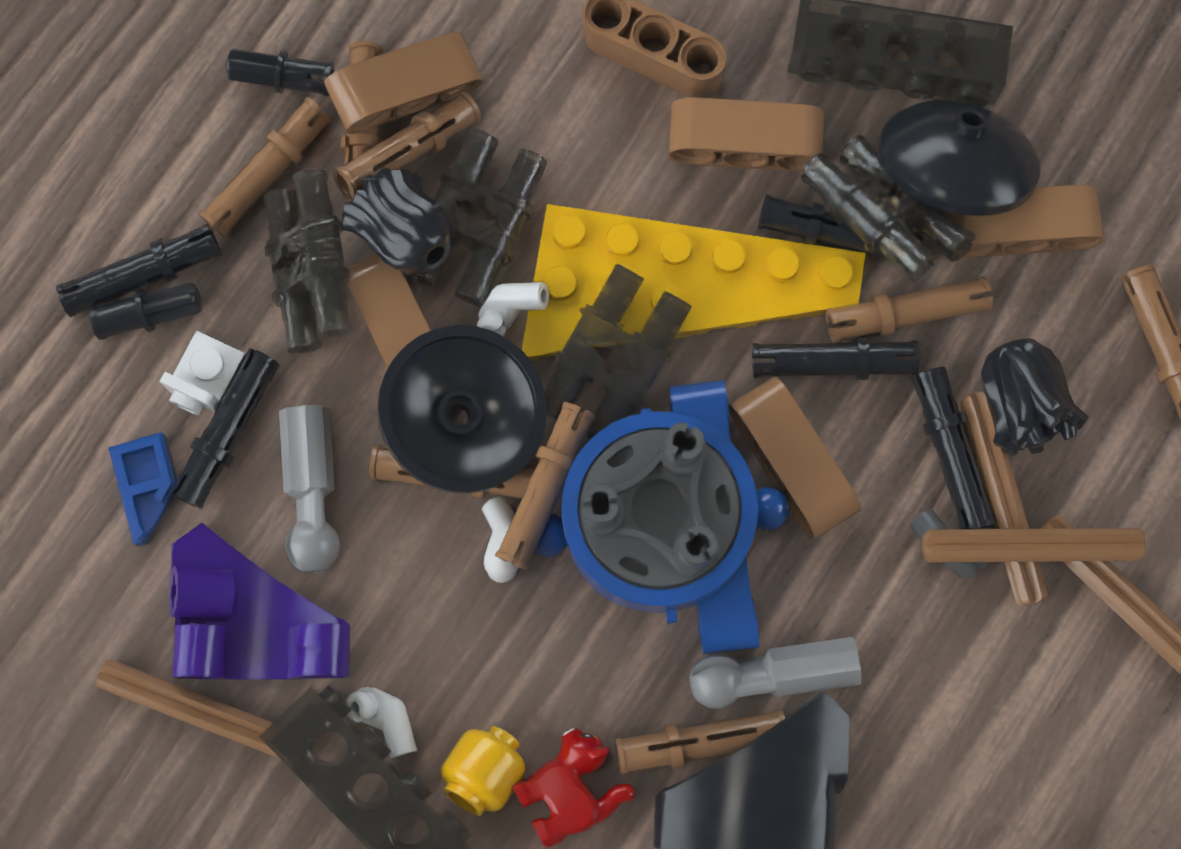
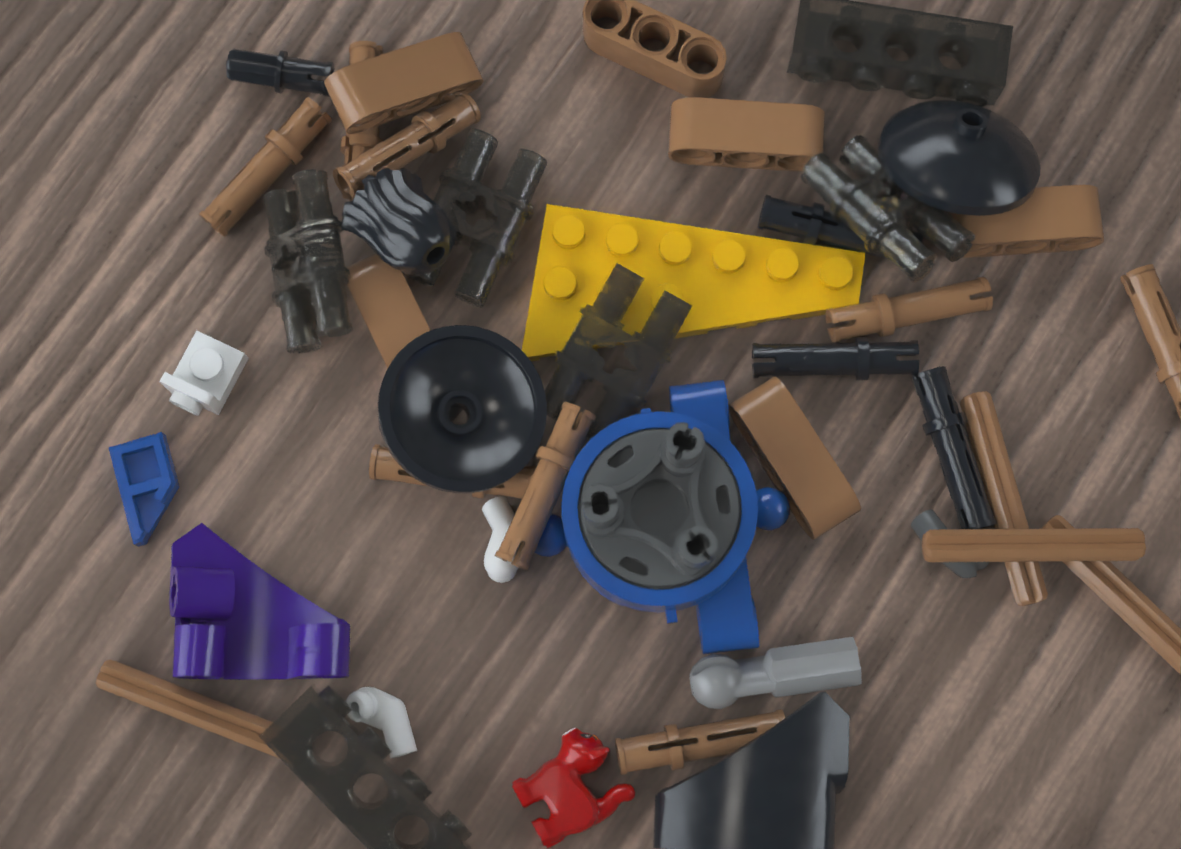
black pin [56,223,222,317] -> none
black axle [89,283,202,340] -> none
black pin [169,348,280,509] -> none
light grey piece [279,405,340,573] -> none
yellow head [440,726,526,816] -> none
white arm [477,282,549,336] -> none
black piece [981,338,1089,456] -> none

